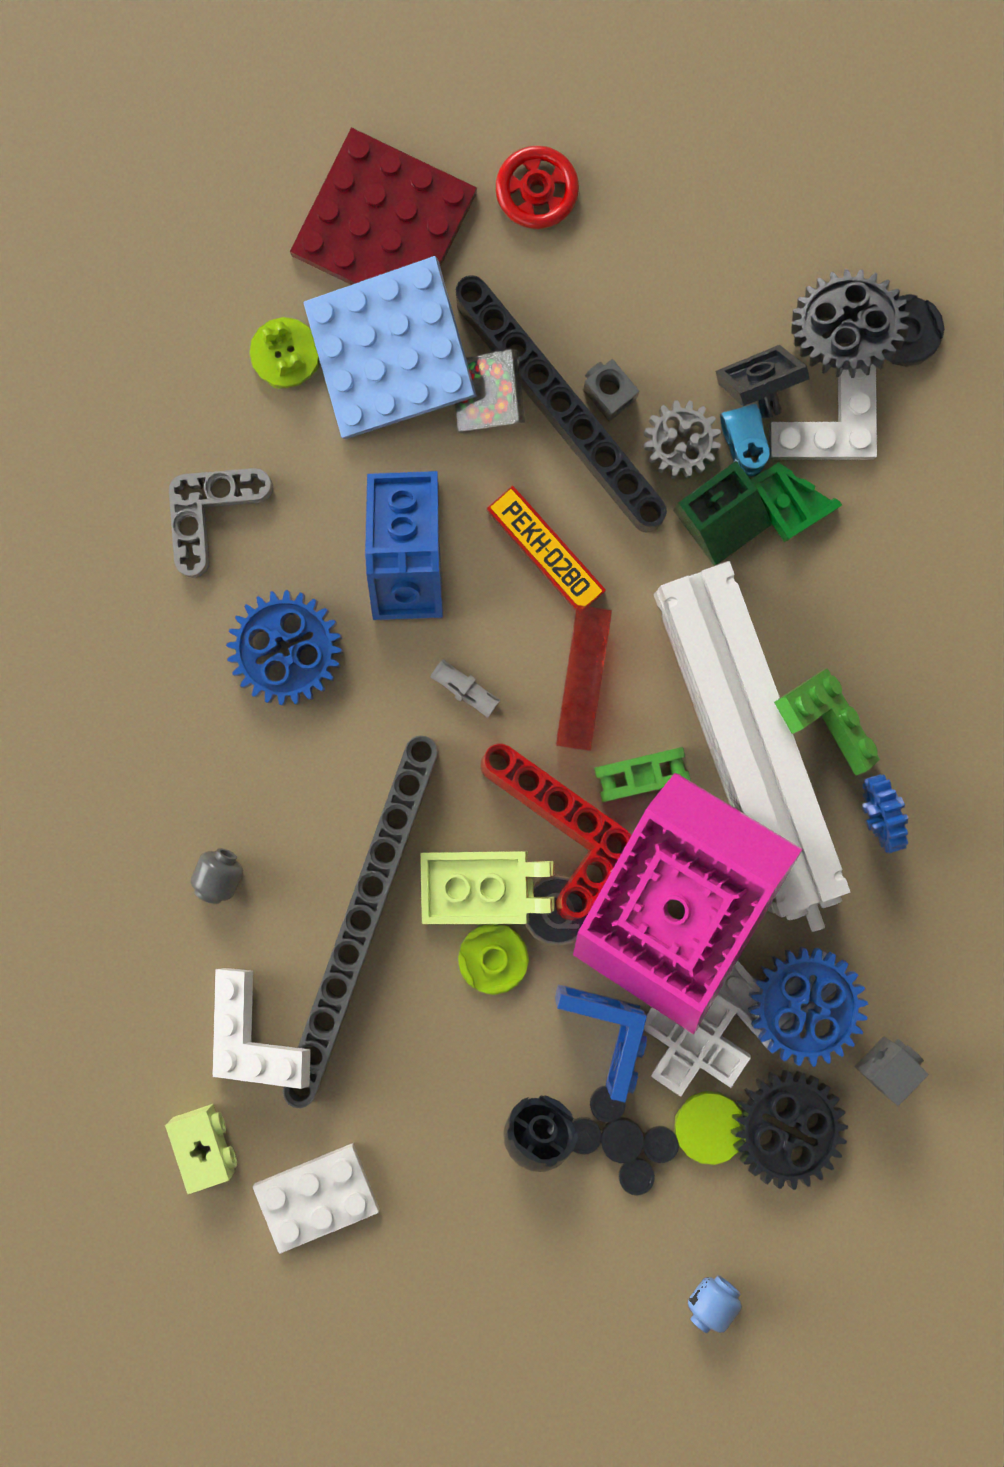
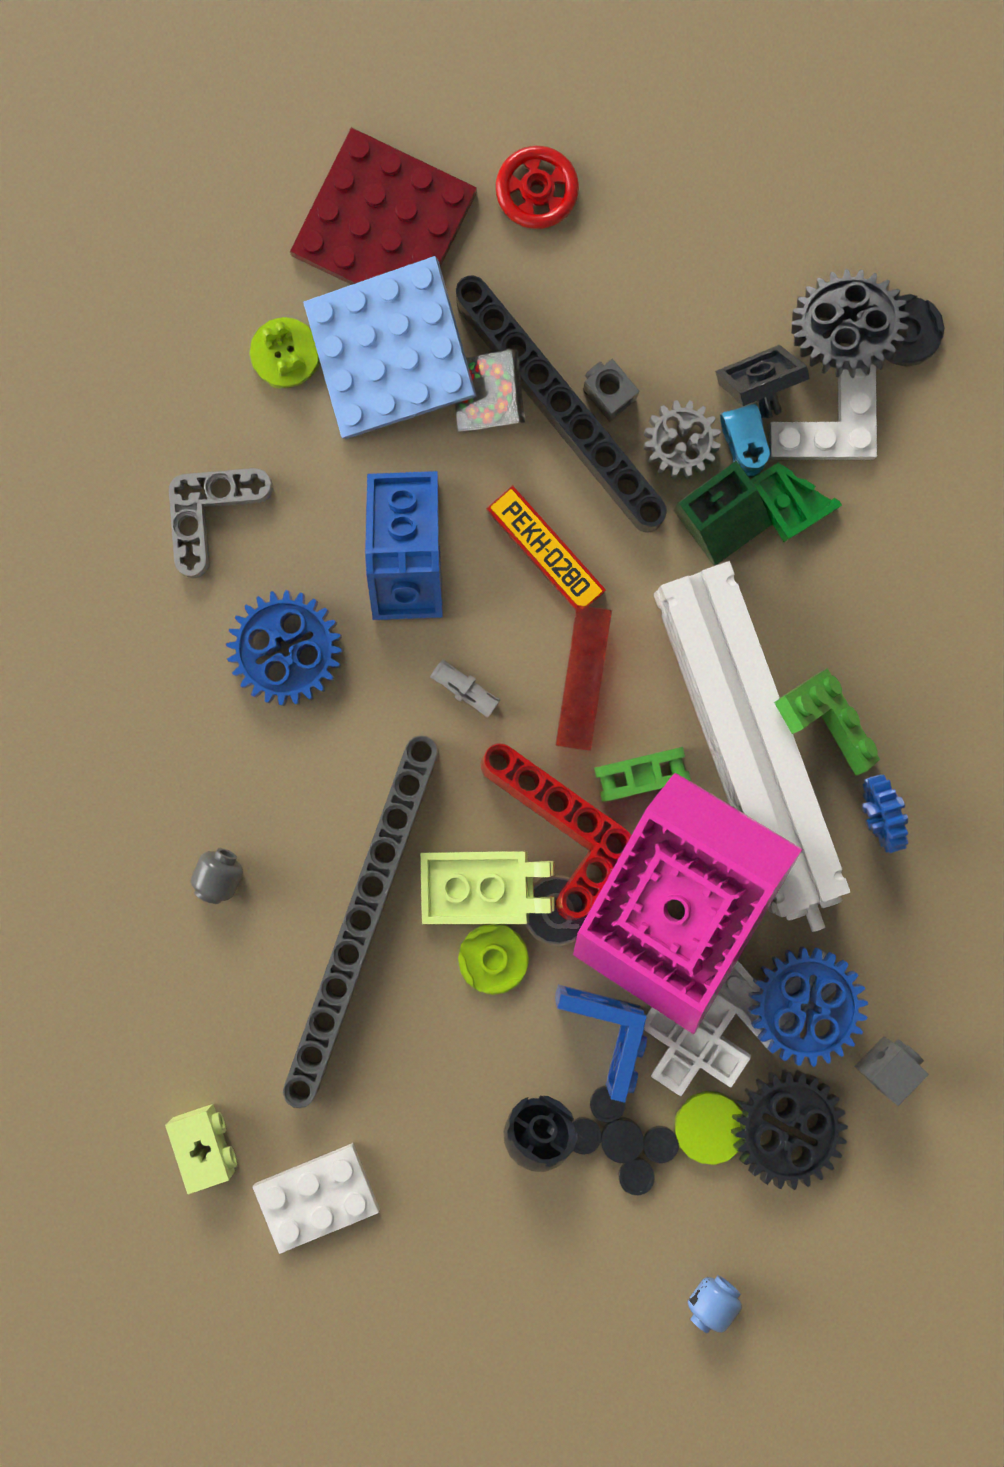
white plate [213,968,310,1089] -> none

